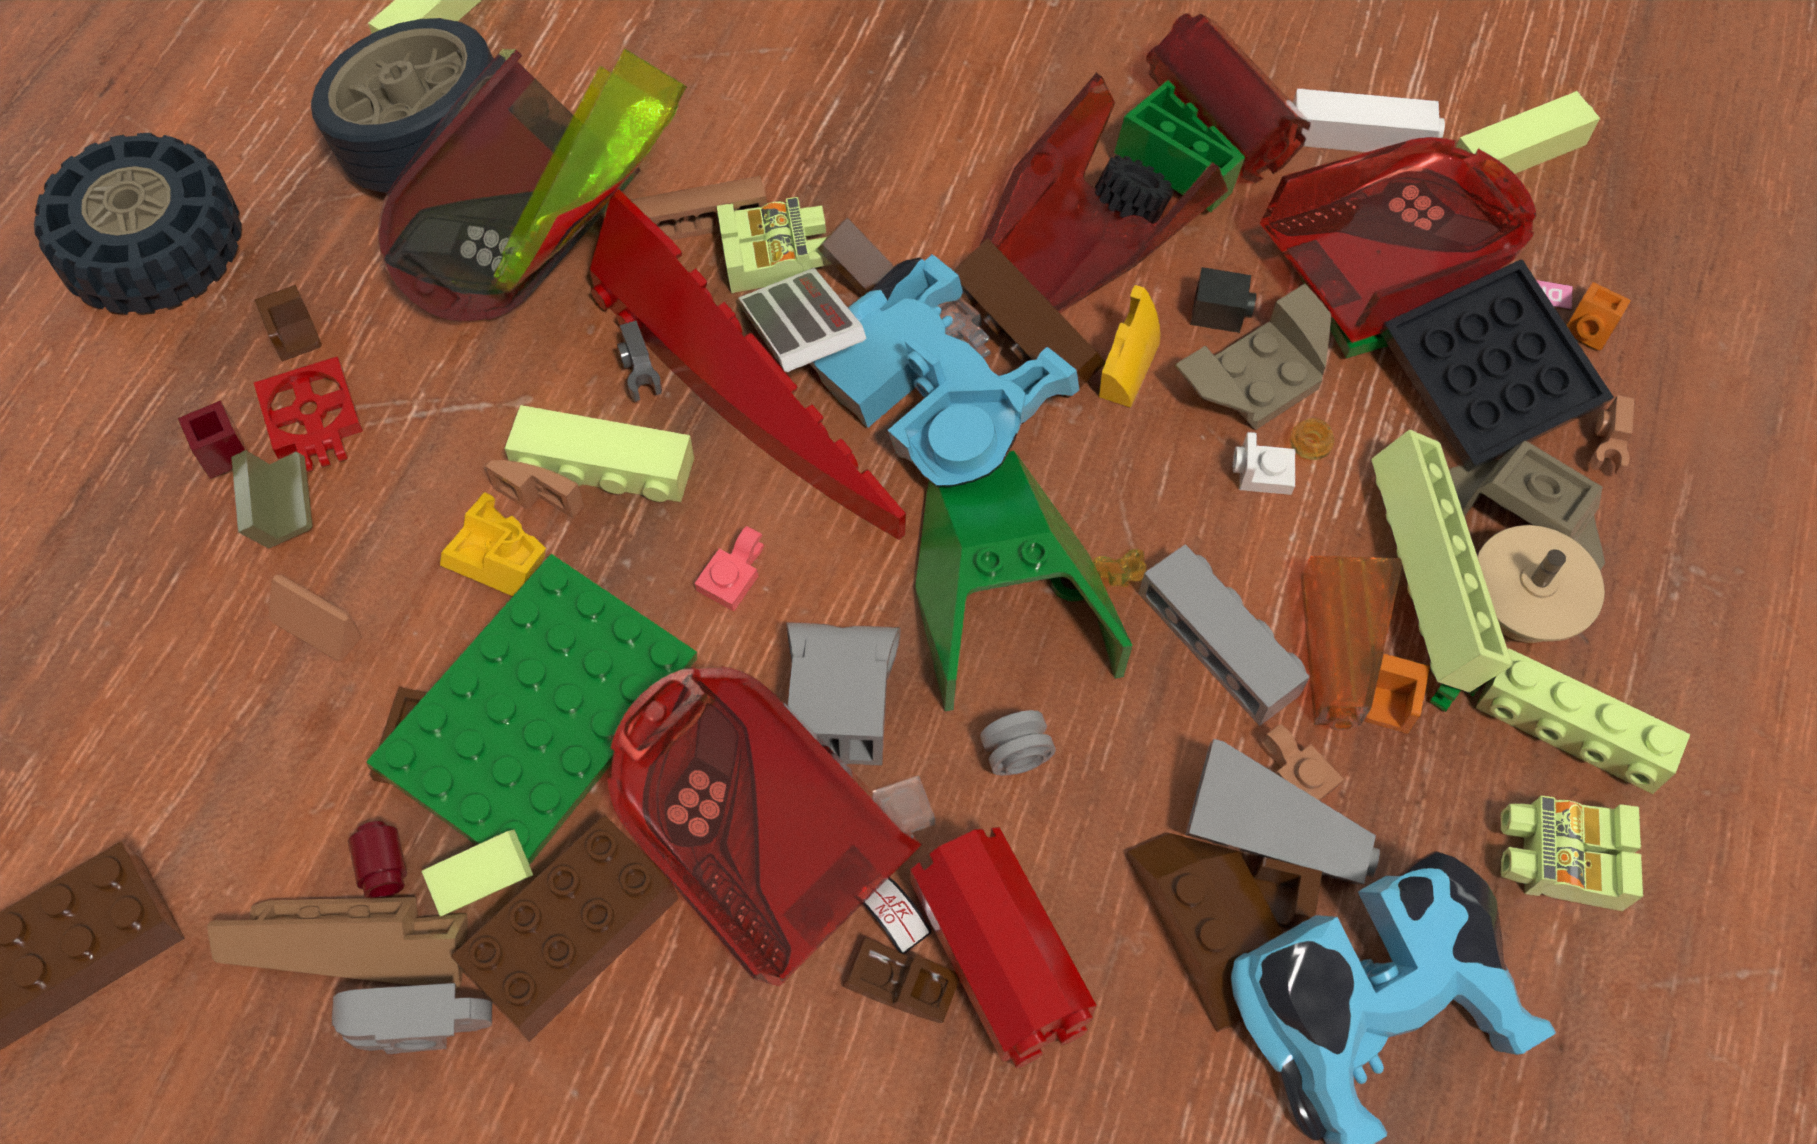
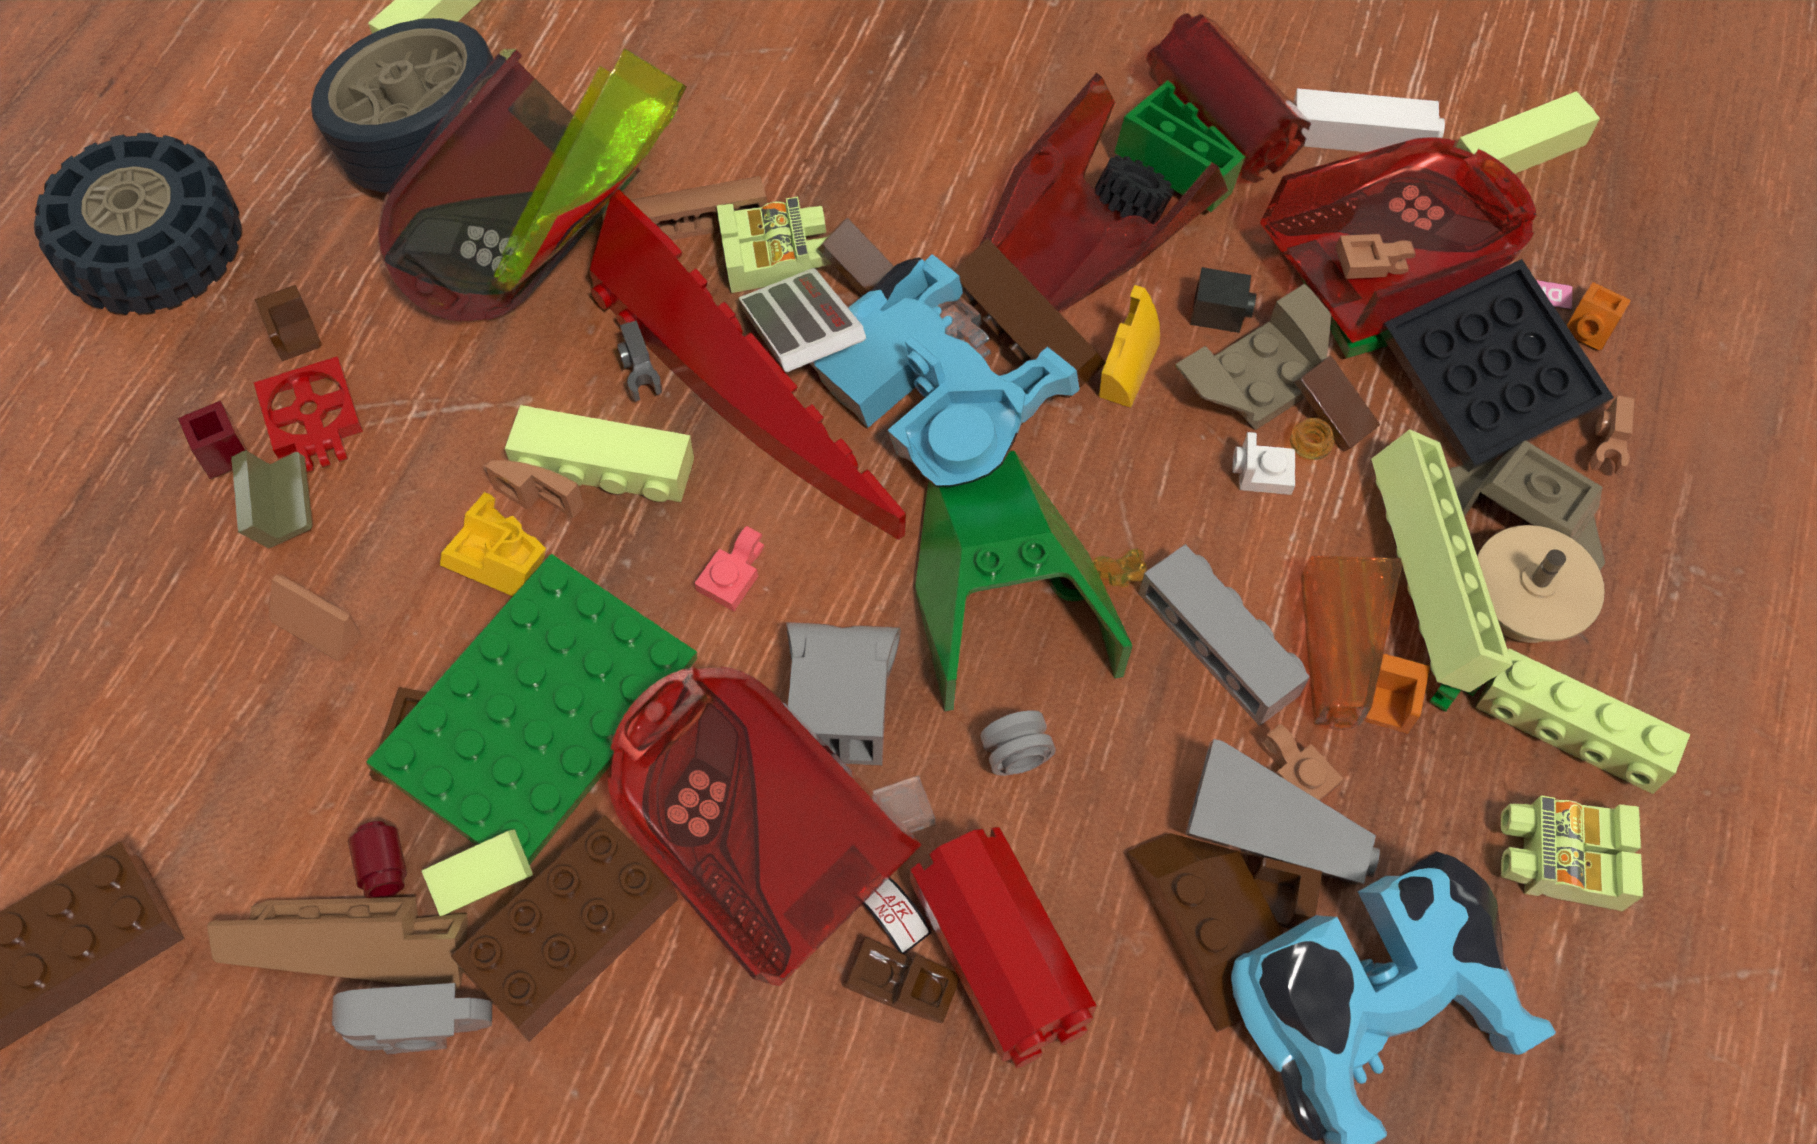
none -> reddish brown tile [1294,355,1380,452]
none -> nougat plate [1335,234,1416,279]

